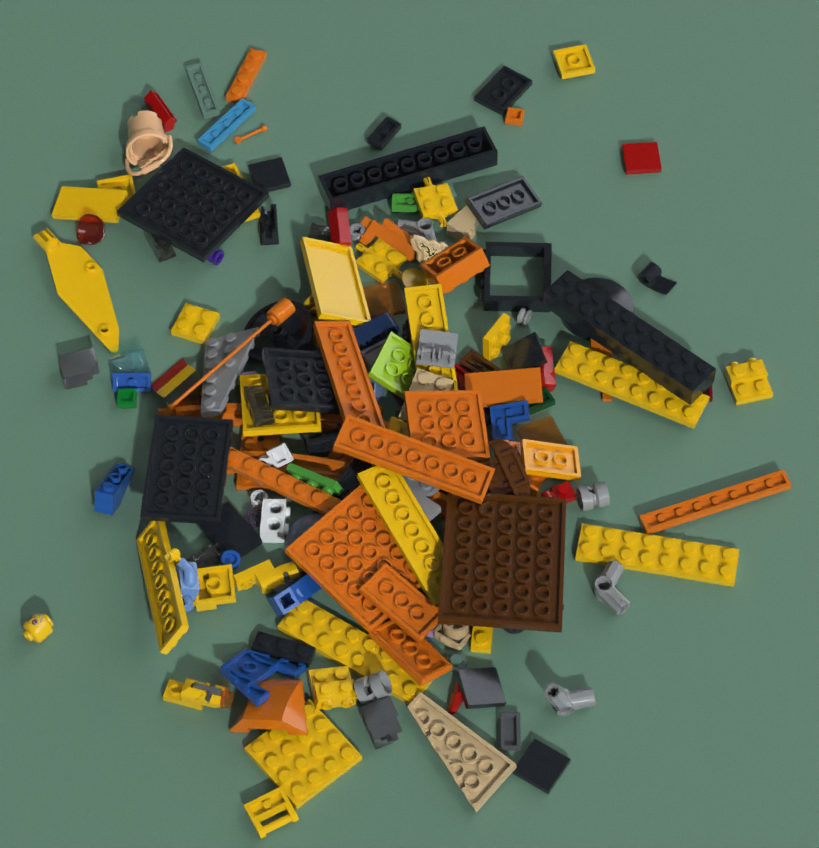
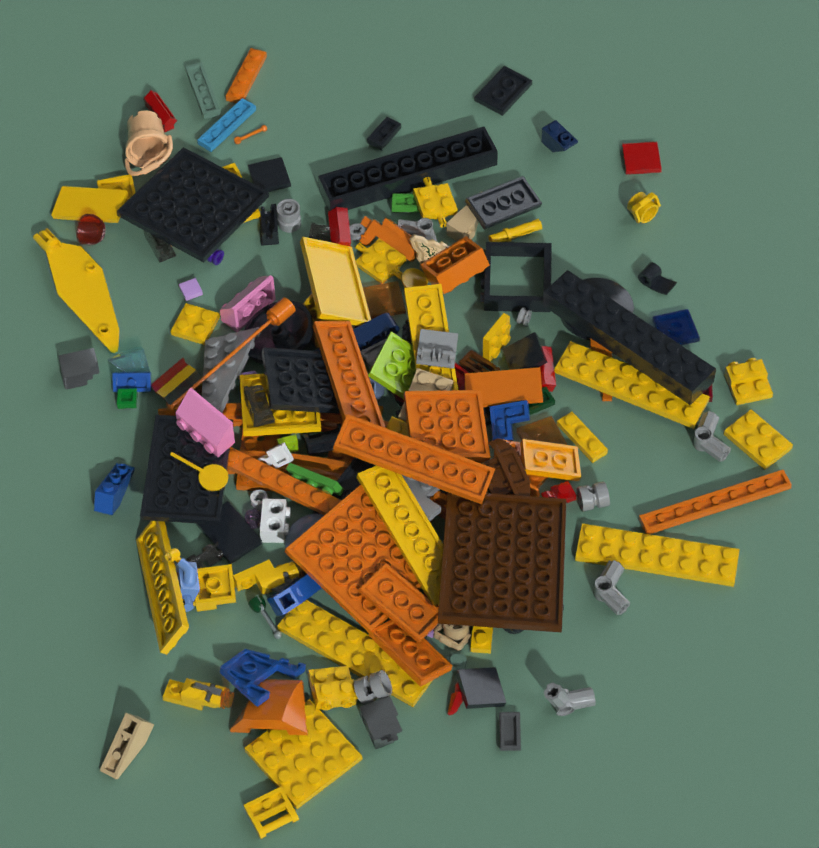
yellow head [23,613,54,643] -> none
blue tile [220,550,241,570] -> none
black plate [251,631,316,668] -> none
tan wing [407,692,517,813] -> none
orange tile [505,107,525,126] -> none
black tile [512,739,571,795] -> none
yellow plate [553,44,595,79] -> none
none -> tan slope [99,713,154,780]
none -> yellow piece [170,452,228,491]
none -> bright pink slope [176,388,235,457]
none -> lavender tile [179,278,203,301]
none -> bright pink slope [220,275,276,332]
none -> hinge [248,595,282,639]
none -> light grey wheel [277,199,301,233]
none -> lime tile [277,434,299,453]
none -> yellow pin [488,219,542,242]
none -> dark blue slope [541,120,578,152]
none -> yellow plate [557,412,608,463]
none -> yellow piece [627,192,661,223]
none -> clear blue tile [652,309,700,345]
none -> light grey piece [693,411,731,462]
none -> yellow plate [724,409,793,470]

